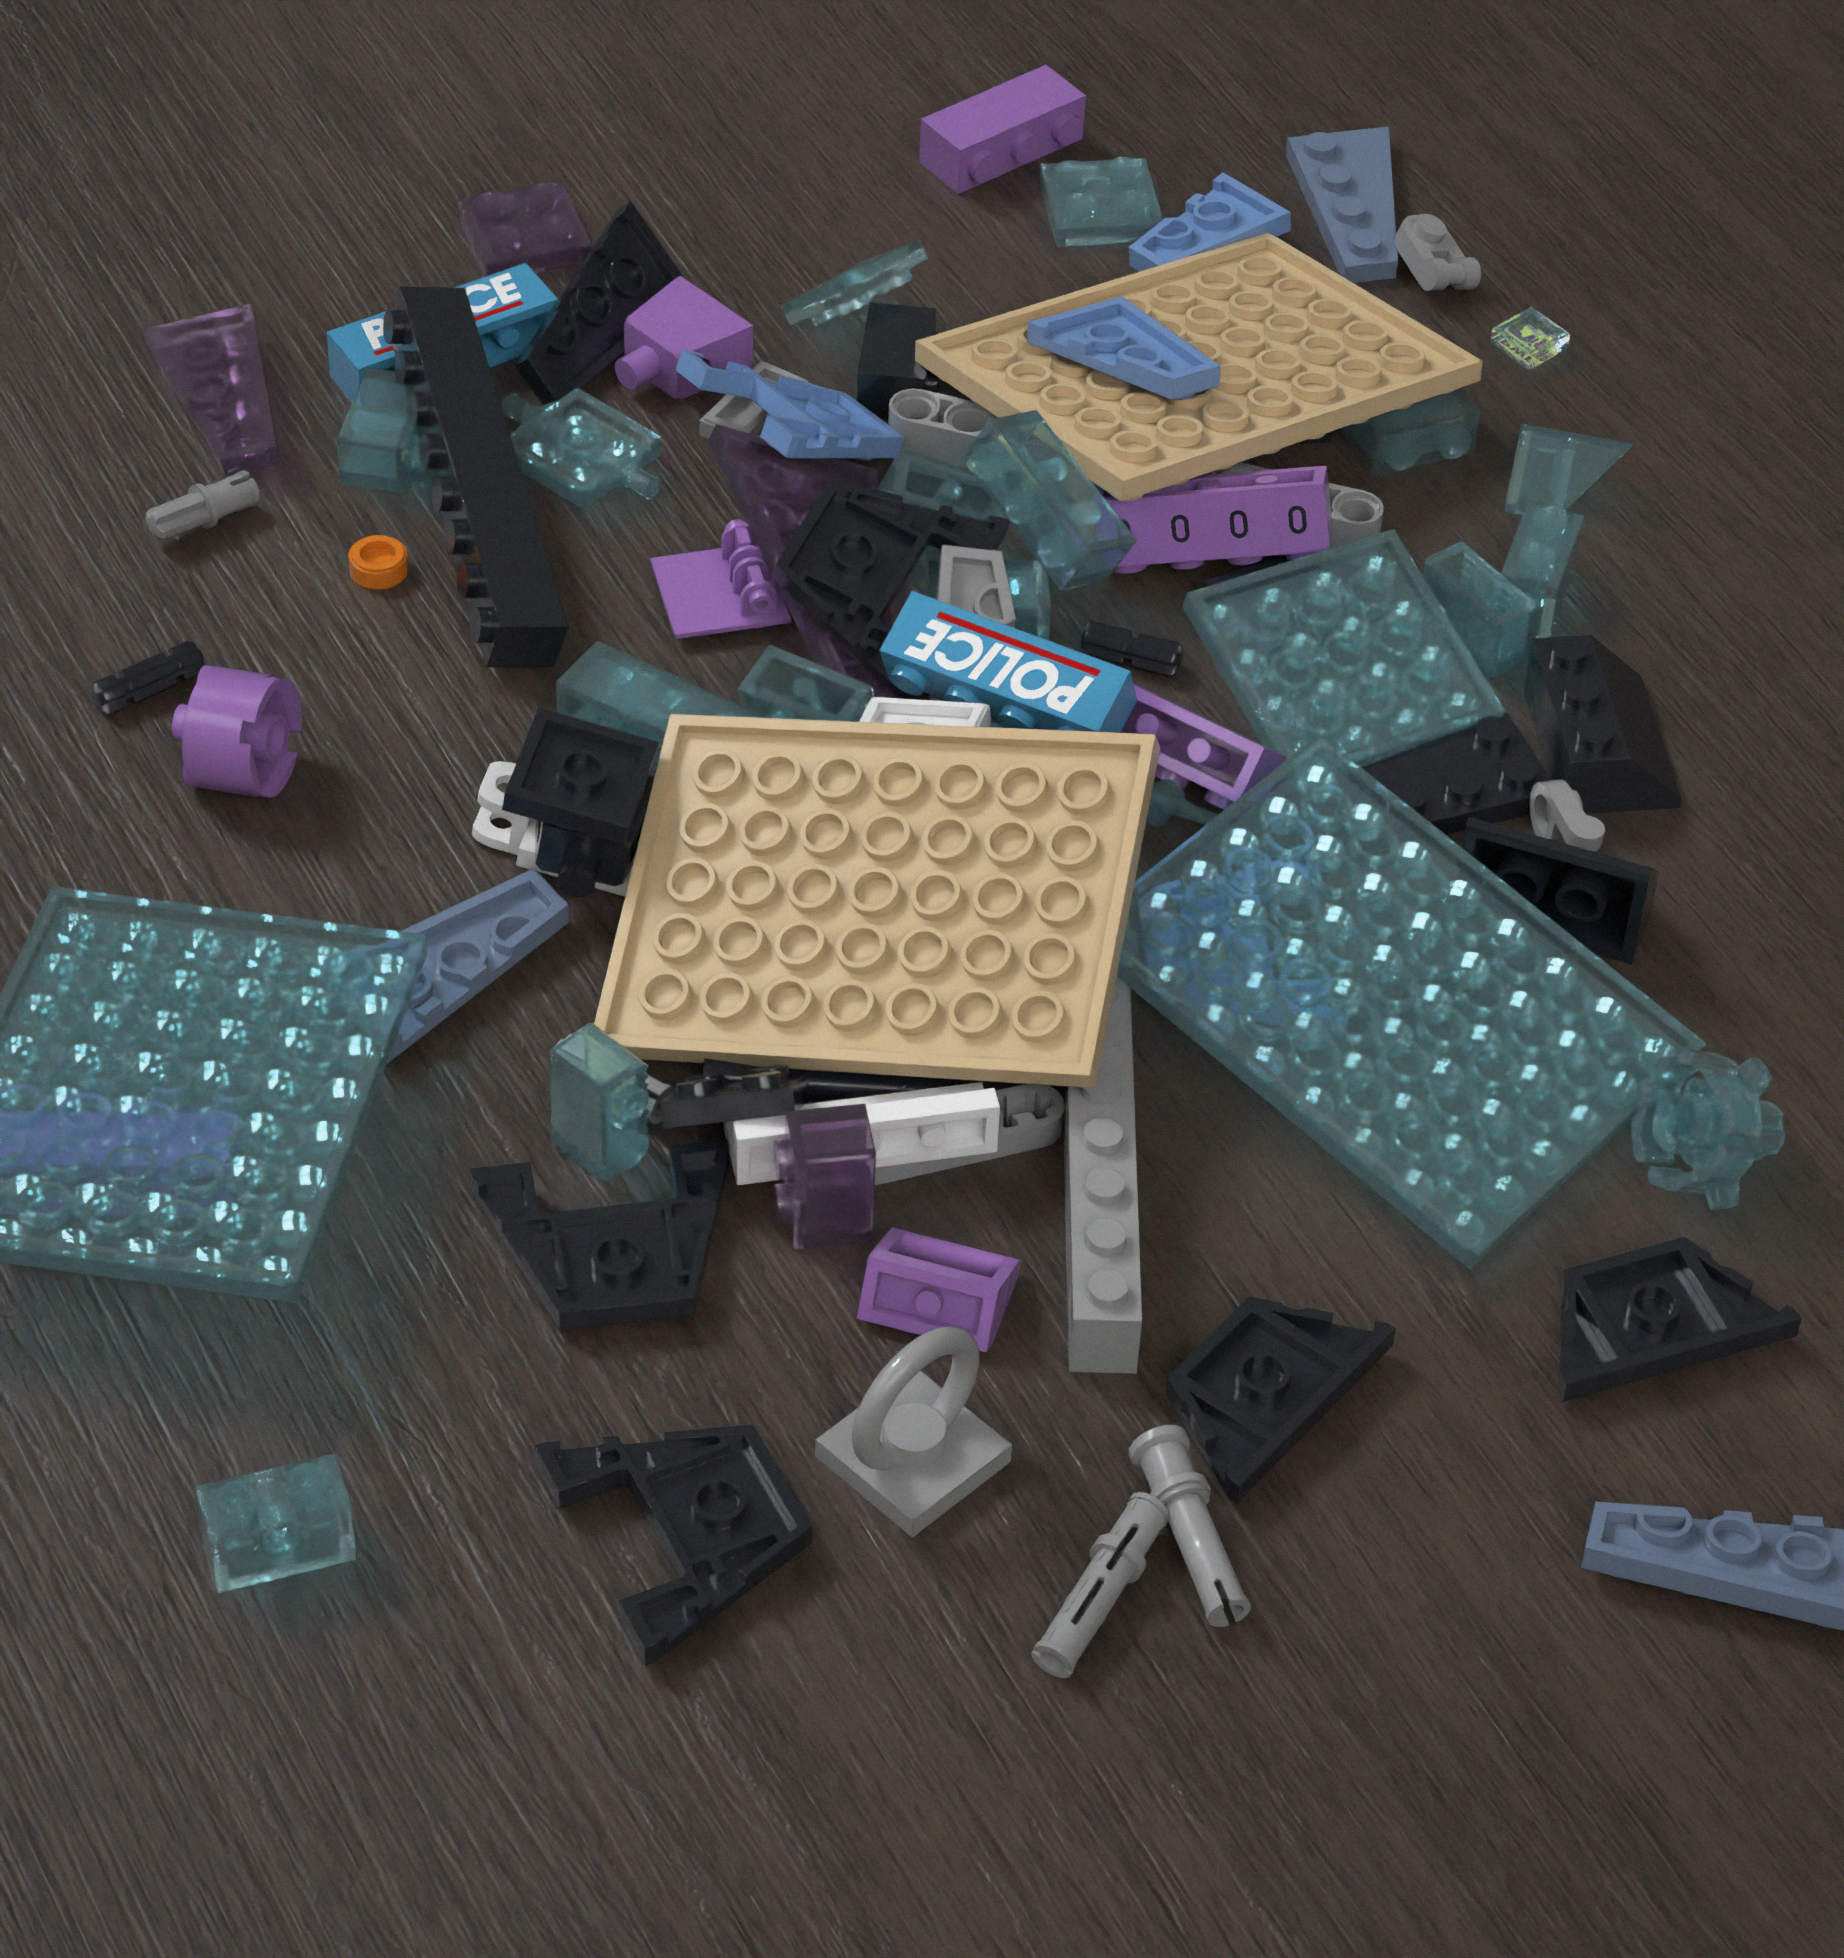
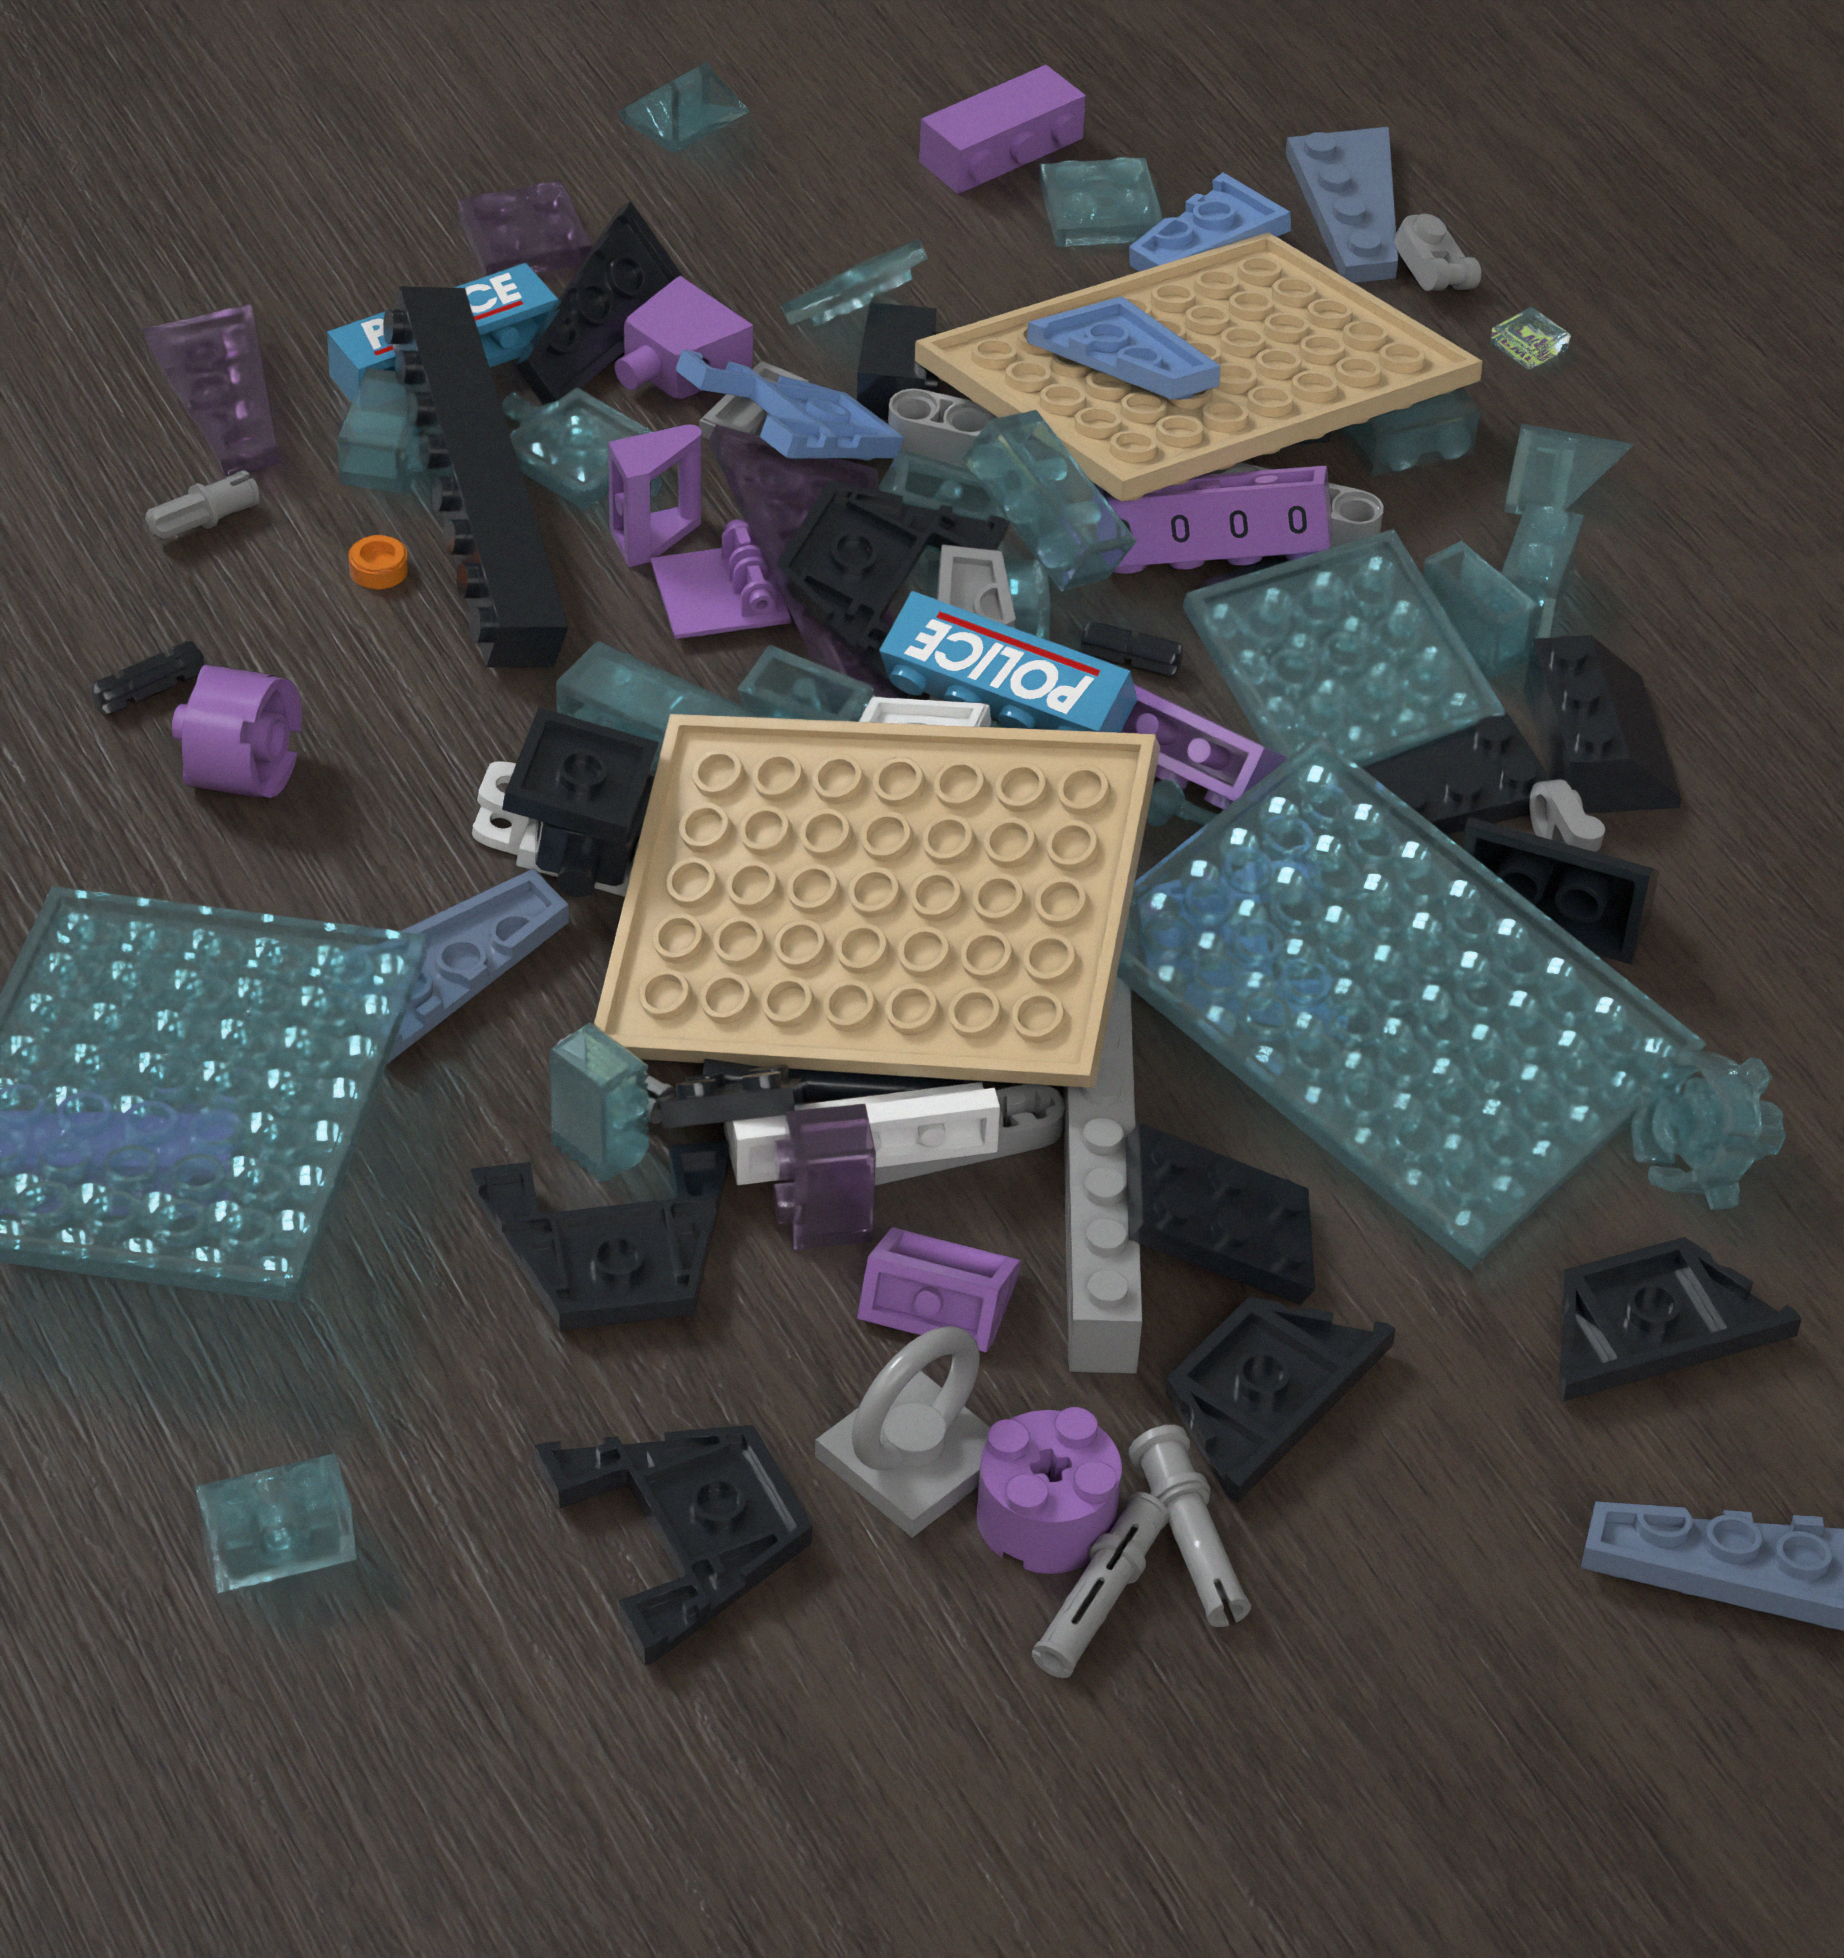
none -> medium lavender tile [608,424,702,567]
none -> clear light blue slope [618,62,750,154]
none -> medium lavender brick [977,1407,1122,1574]
none -> black plate [1125,1123,1315,1305]

